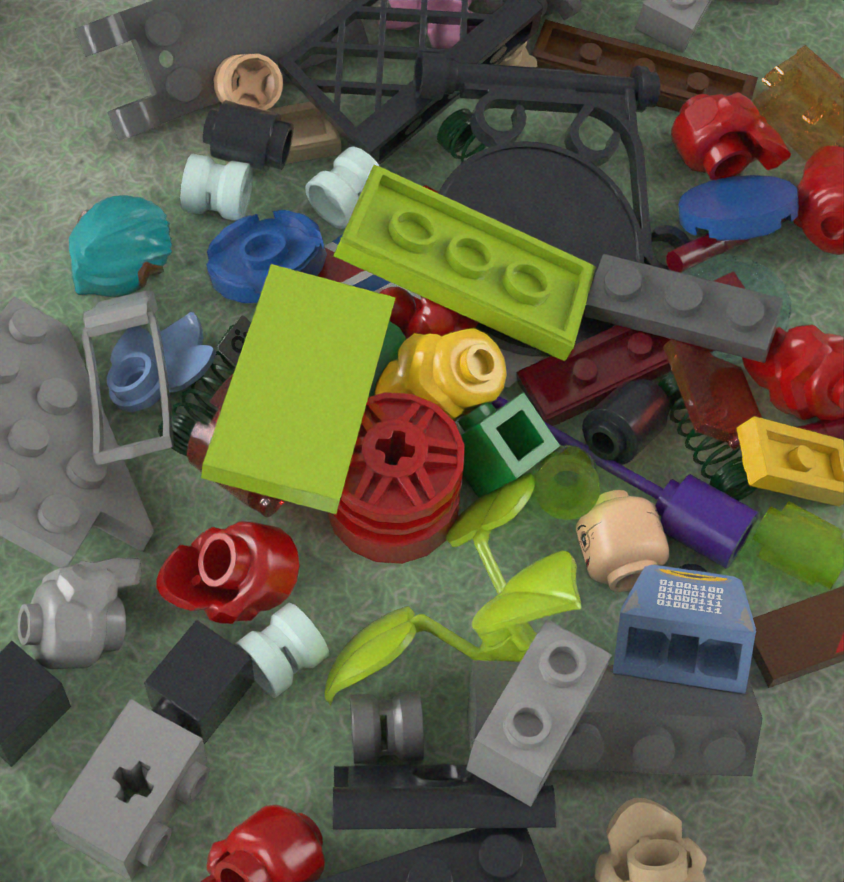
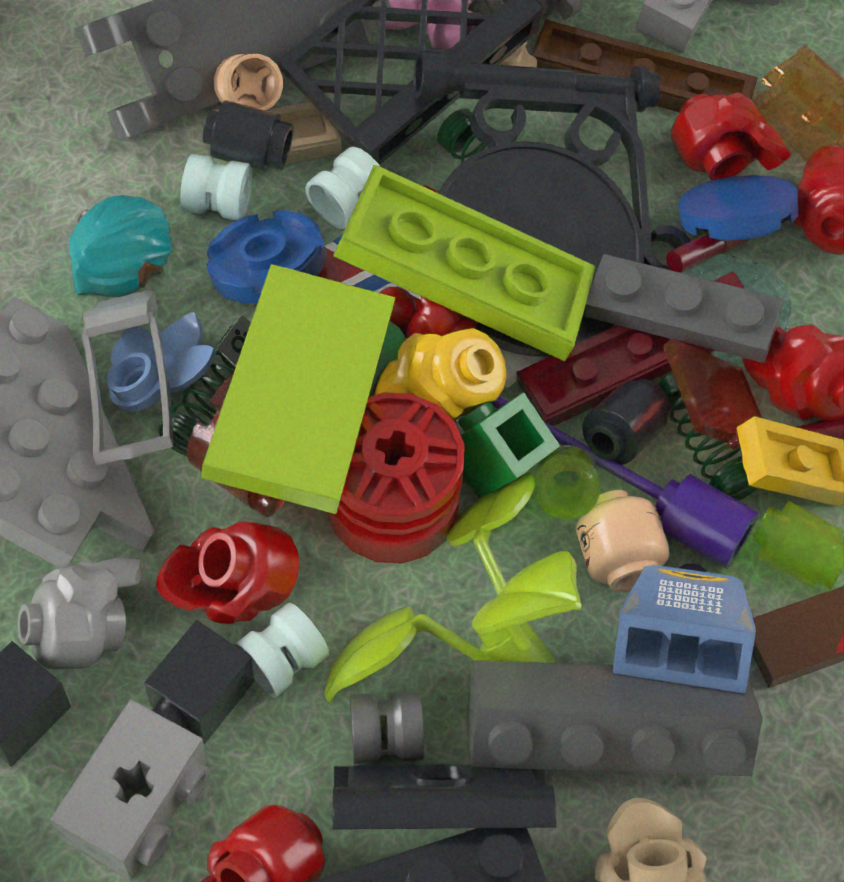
light grey brick [466,619,612,807] -> none

